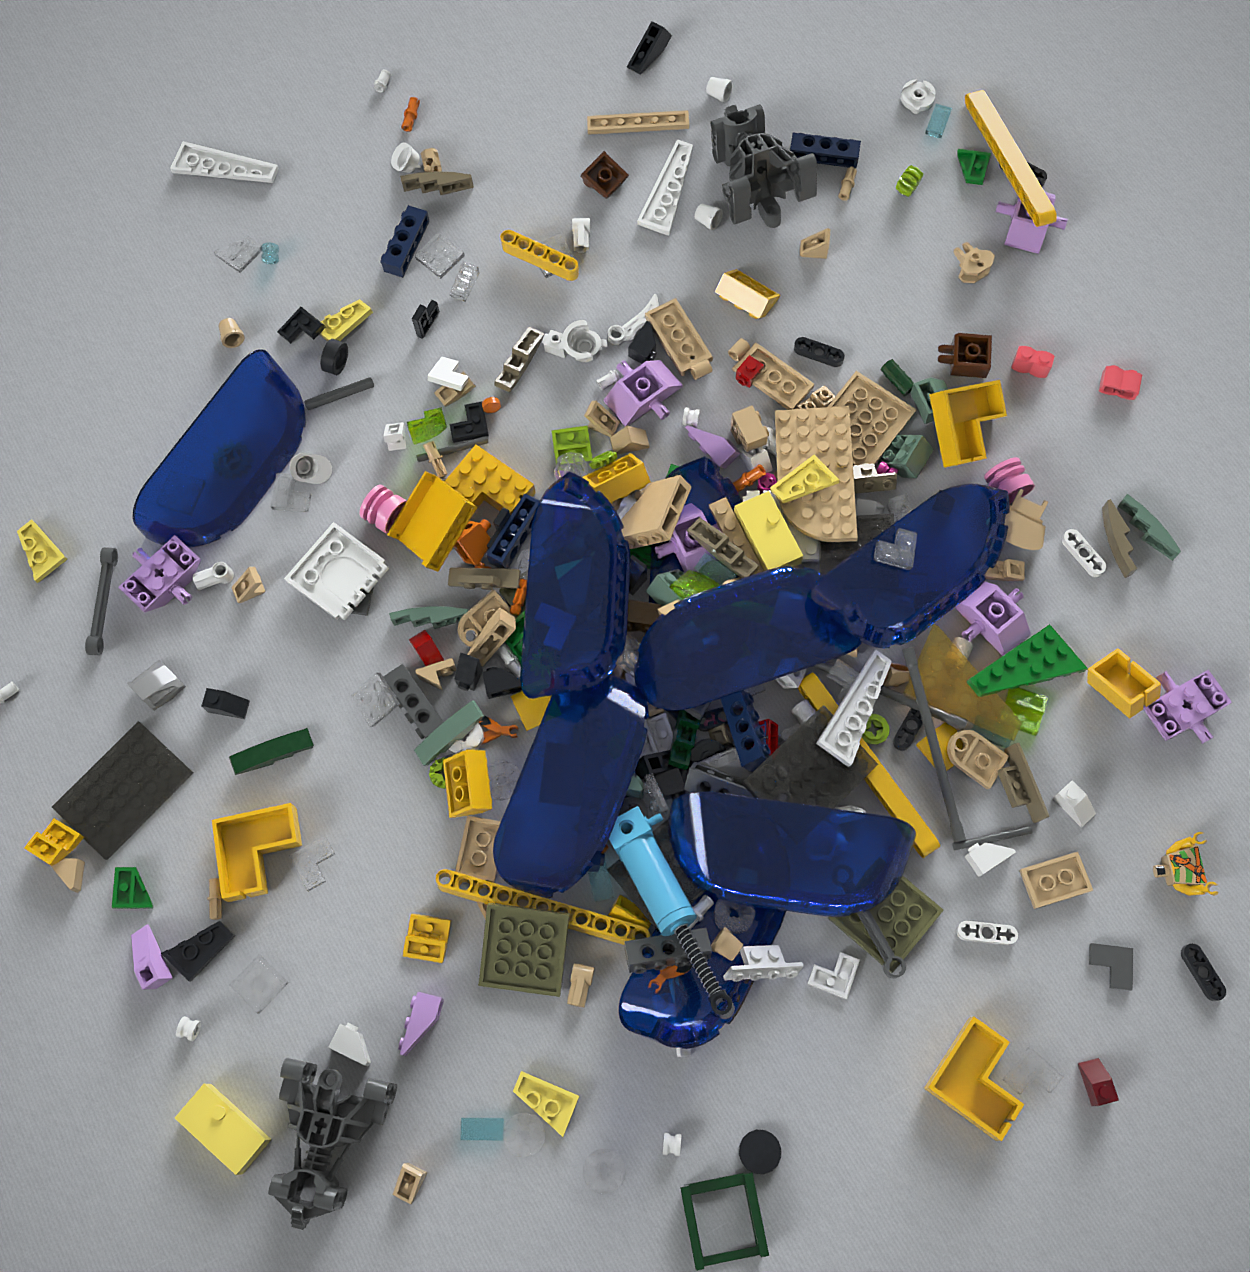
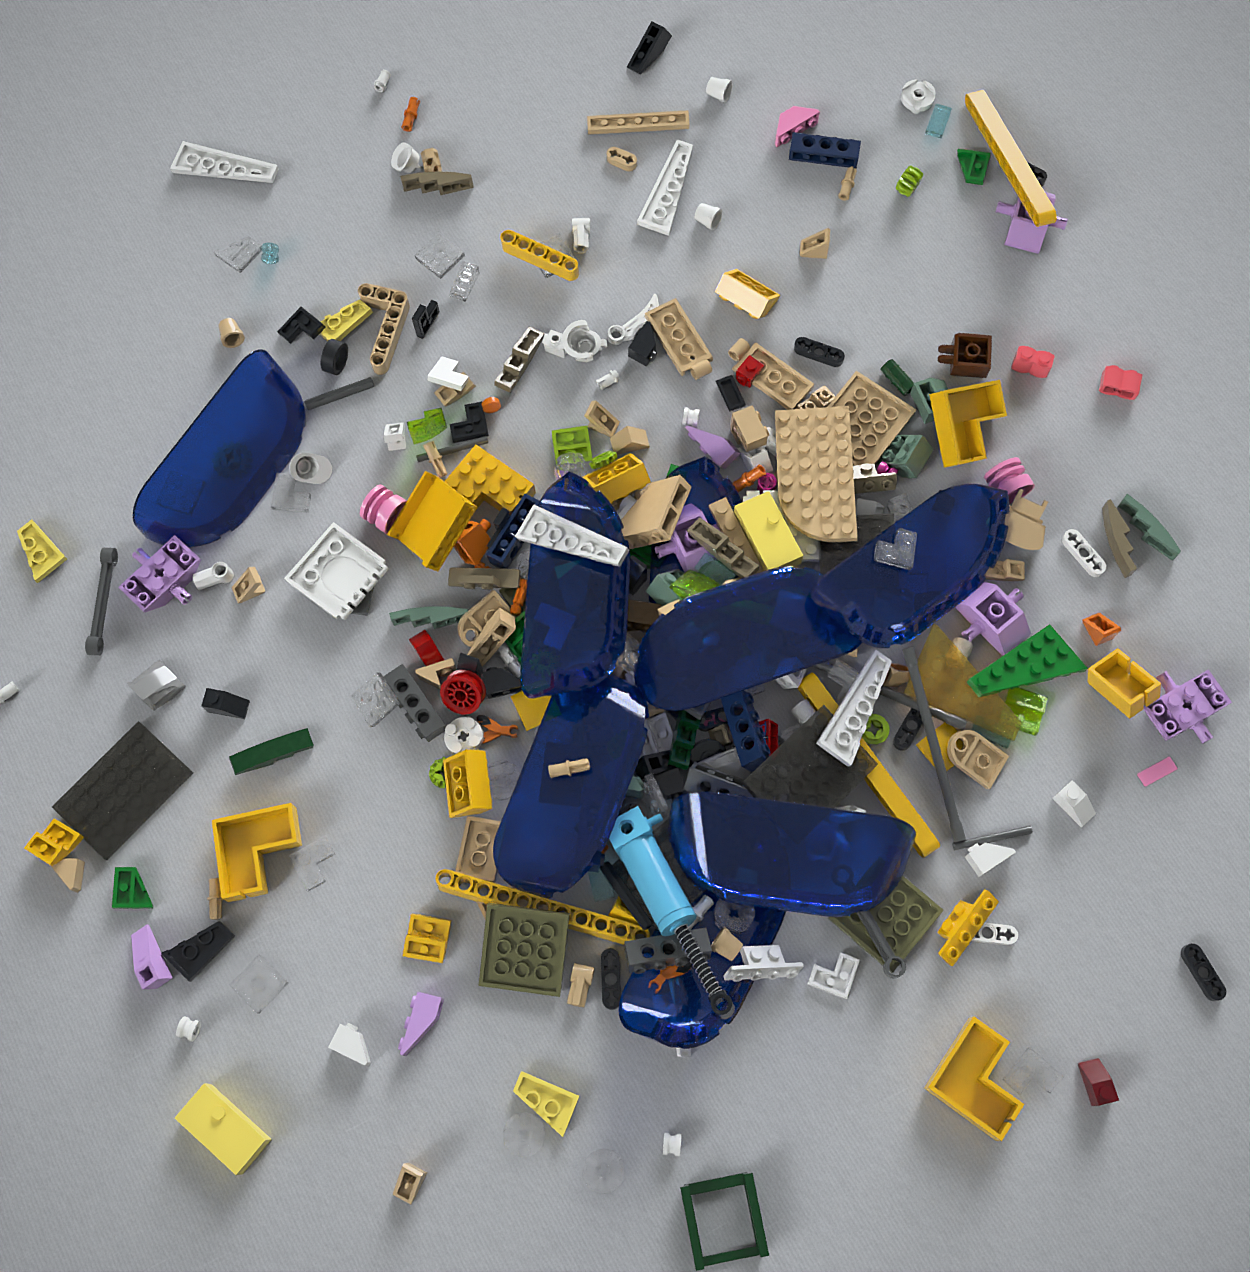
dark grey connector [268,1058,397,1230] -> none
dark blue brick [380,205,430,278] -> none
sand green slope [414,700,484,766] -> none
clear light blue tile [460,1118,504,1141] -> none
reddish brown slope [580,151,629,199] -> none
lavender slope [603,360,683,427] -> none
dark grey connector [710,104,817,228] -> none
black tile [739,1129,781,1174] -> none
light yellow wing [770,455,839,504] -> none
tan hinge [953,242,995,283] -> none
dark tan bracket [997,743,1049,823] -> none
tan plate [1019,852,1093,909] -> none
dark grey tile [1089,943,1133,991] -> none
torso [1153,832,1219,896] -> none
none -> tan beam [358,283,410,375]
none -> red wheel [440,670,486,715]
none -> white wing [515,505,629,567]
none -> tan axle [548,758,590,778]
none -> black axle [600,861,653,930]
none -> black beam [601,948,621,1010]
none -> tan beam [606,147,637,171]
none -> black tile [715,375,746,412]
none -> bright pink slope [775,106,820,147]
none -> yellow bracket [937,889,999,966]
none -> orange slope [1082,613,1121,646]
none -> bright pink sticker [1137,757,1178,787]

